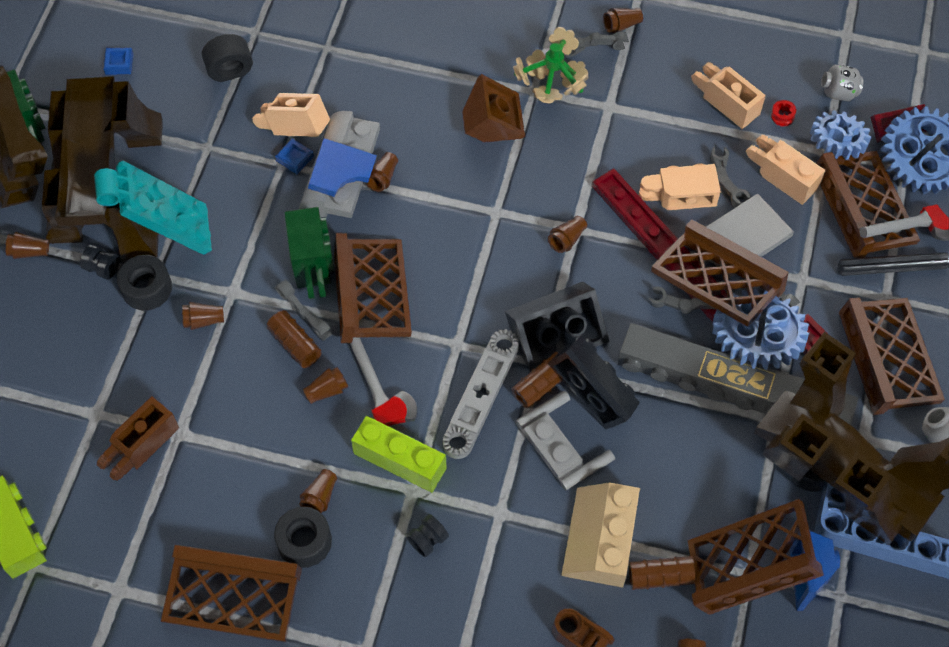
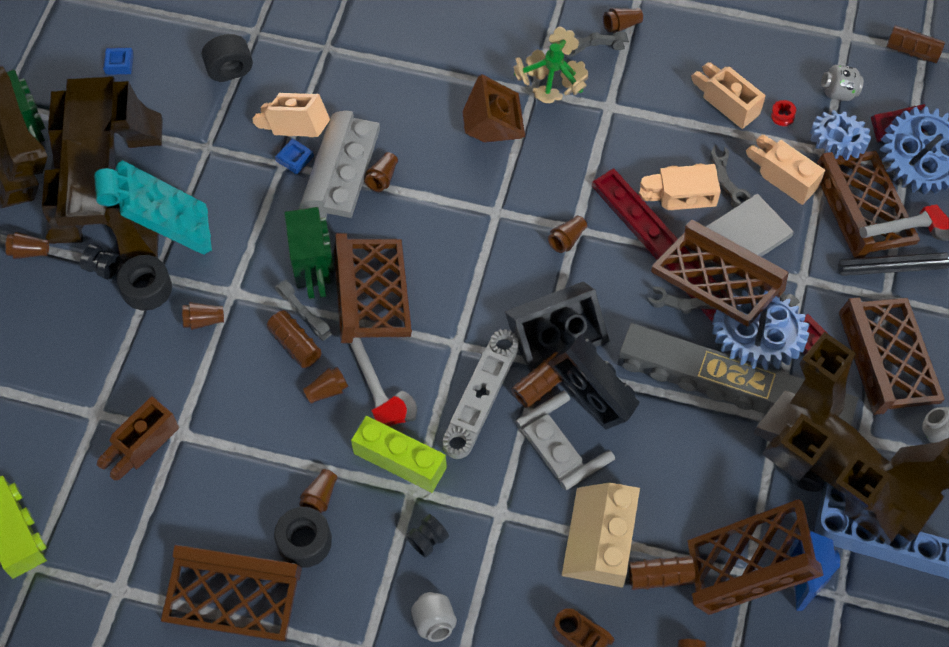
blue tile [308,138,377,197] -> none
none -> light grey head [411,592,457,642]
none -> reddish brown axle [886,25,945,64]

